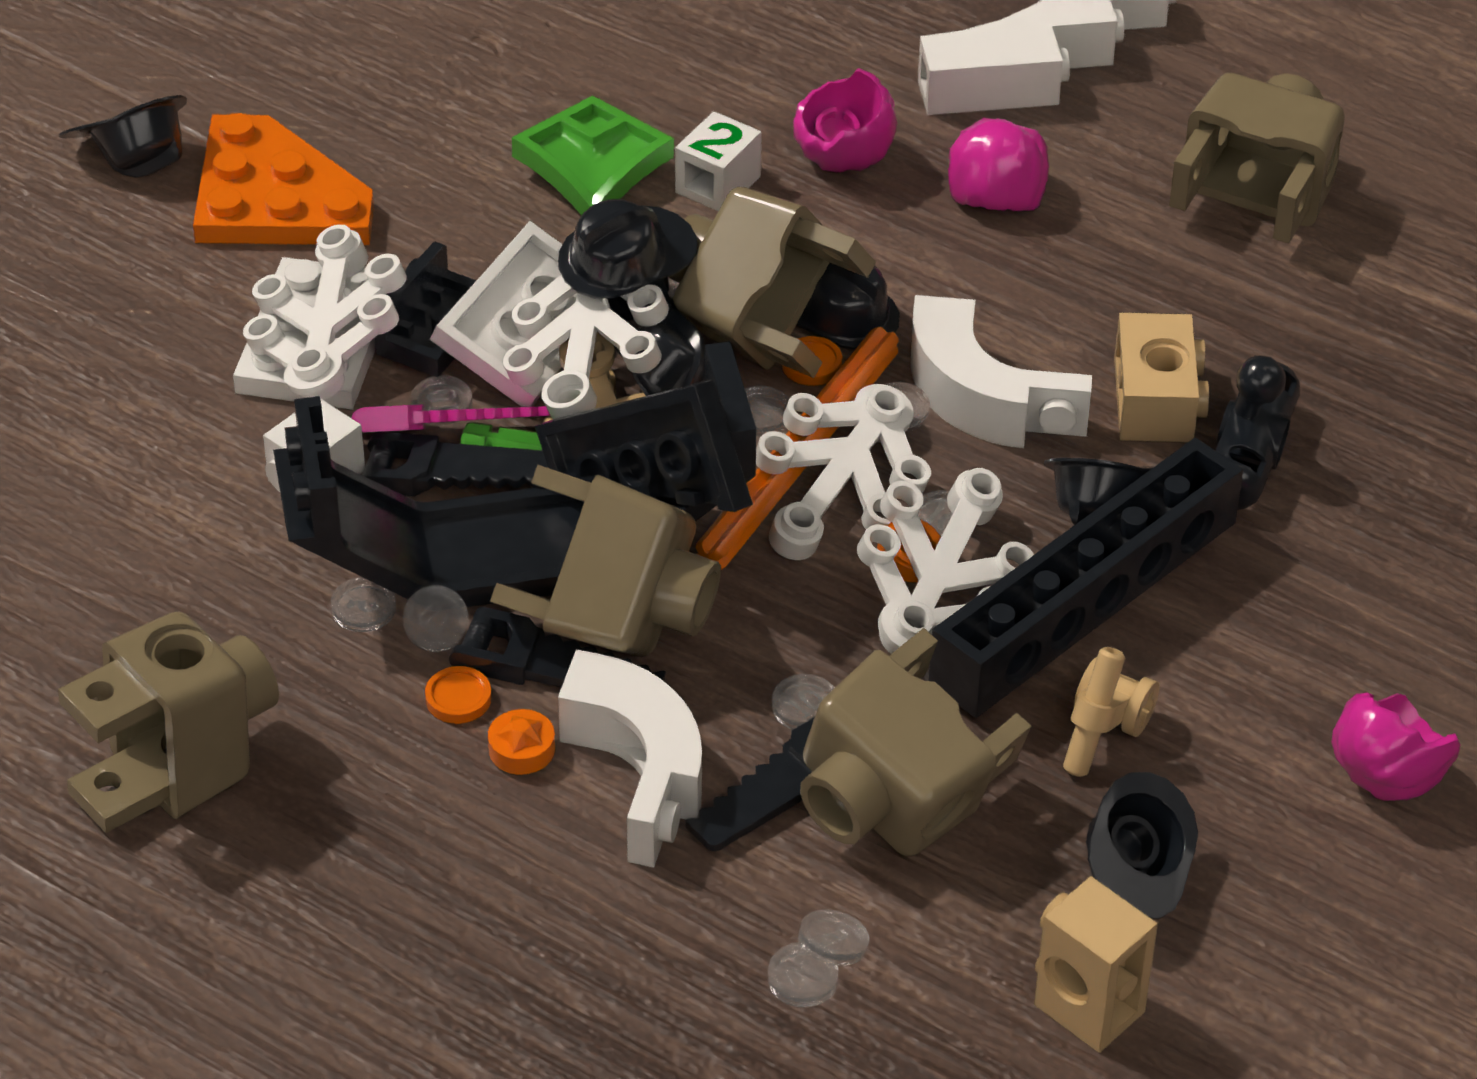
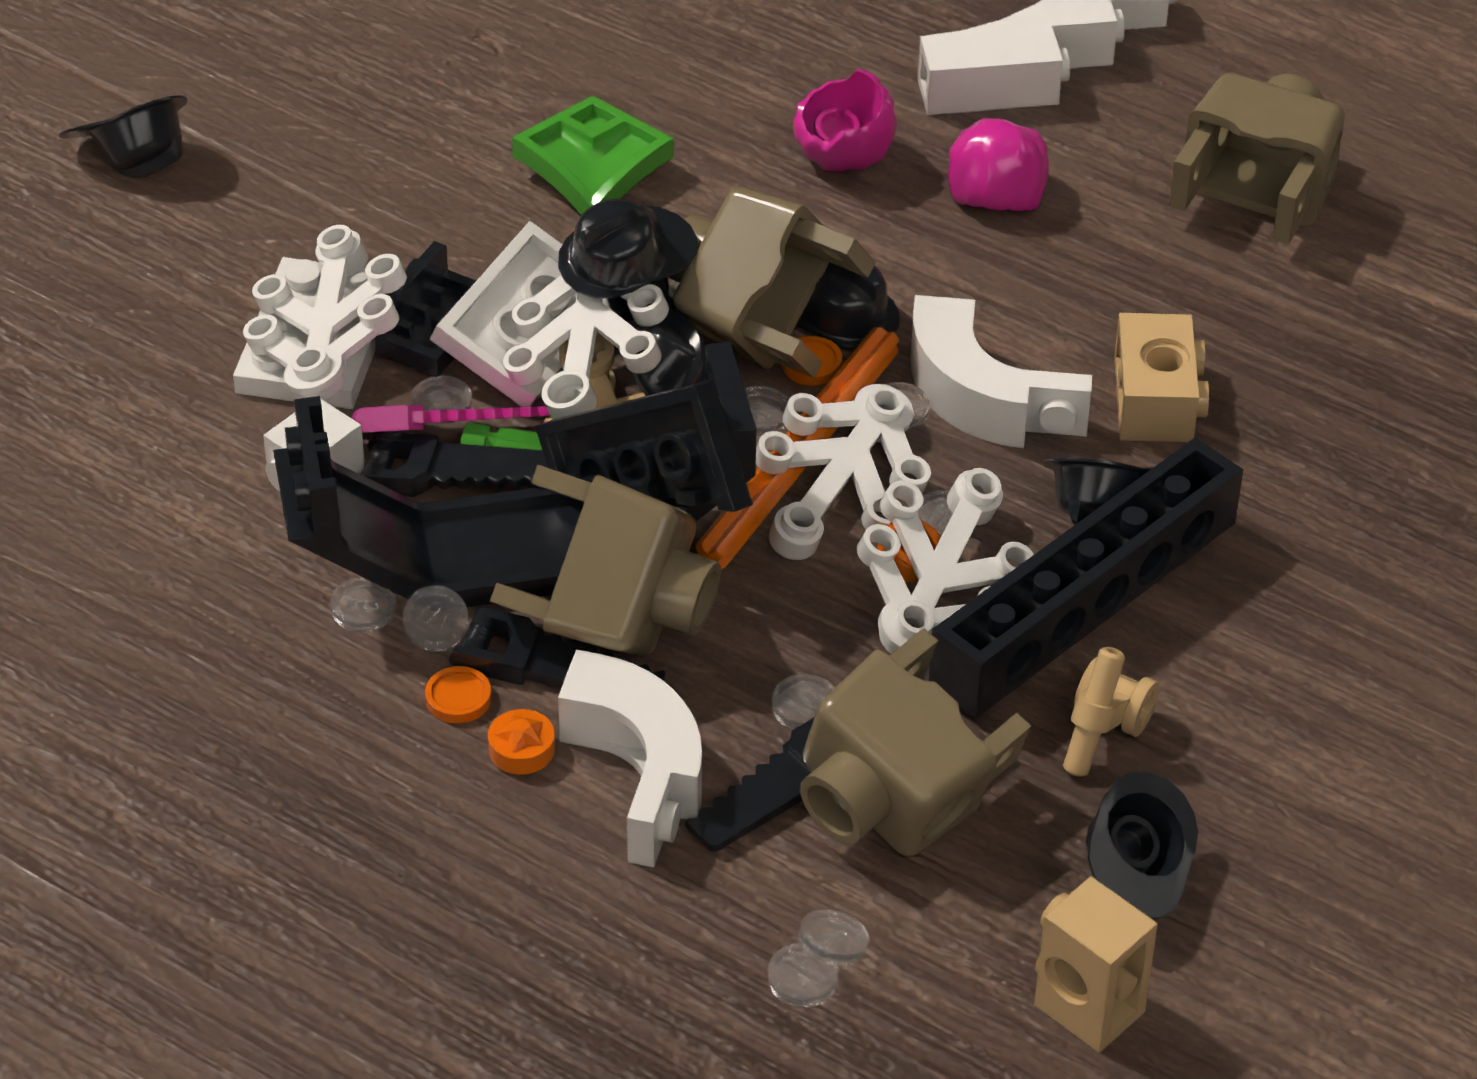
dark tan piece [58,611,279,833] -> none
orange plate [193,113,374,245] -> none
white brick [675,111,762,211] -> none
black piece [1215,355,1300,510] -> none
dark pink hair [1332,692,1461,801] -> none

